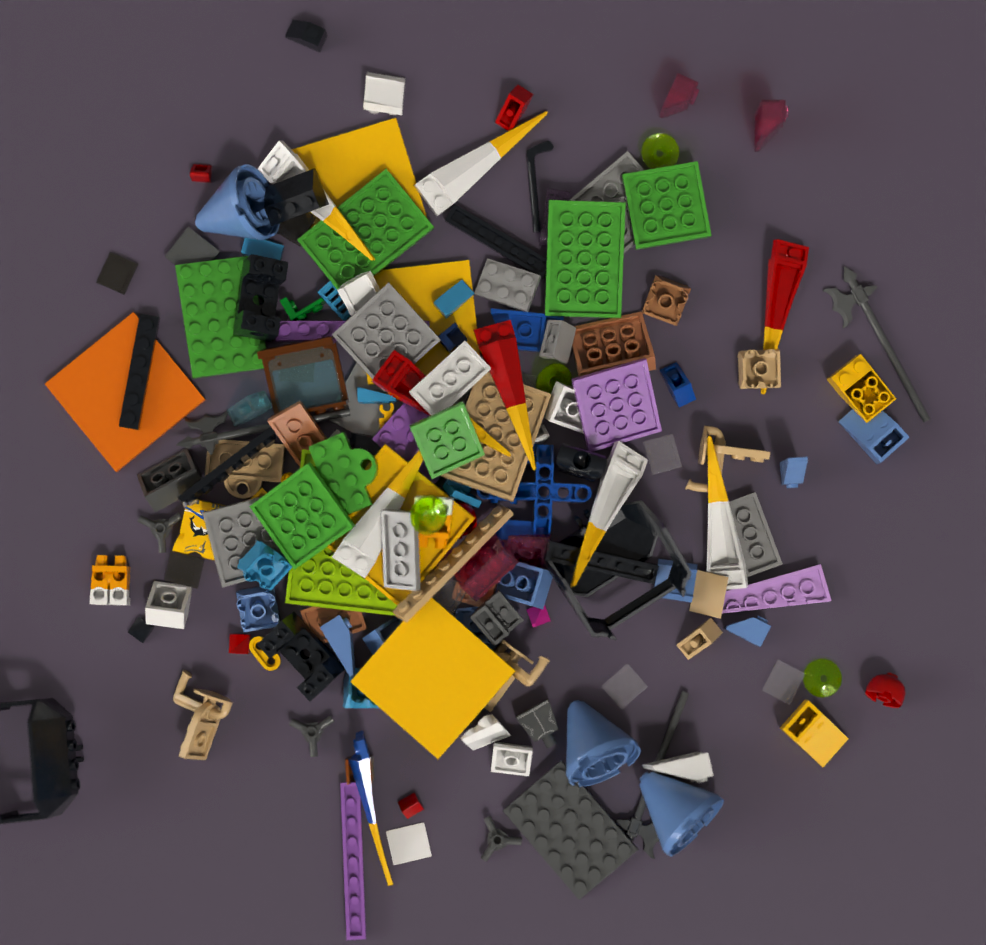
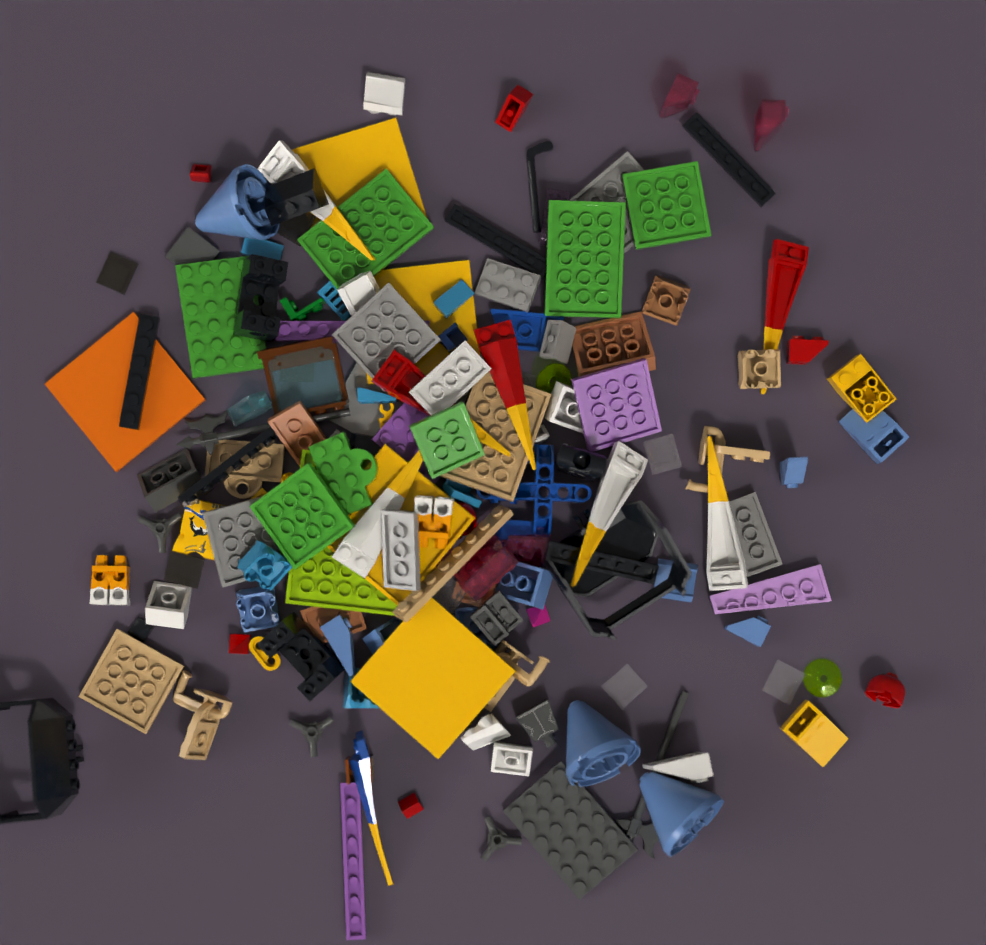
black slope [285,20,327,53] -> none
white sticker [386,823,432,865] -> none
clear neon green dish [410,496,447,535] -> none
white plate [414,112,548,216] -> none
clear neon green dish [641,133,679,169] -> none
blue slope [660,362,696,407] -> none
tan slope [676,618,723,660] -> none
tan sticker [689,570,728,619] -> none
dark grey piece [823,266,930,423] -> none
none -> tan plate [79,629,185,734]
none -> black plate [682,112,776,207]
none -> red slope [787,336,829,365]

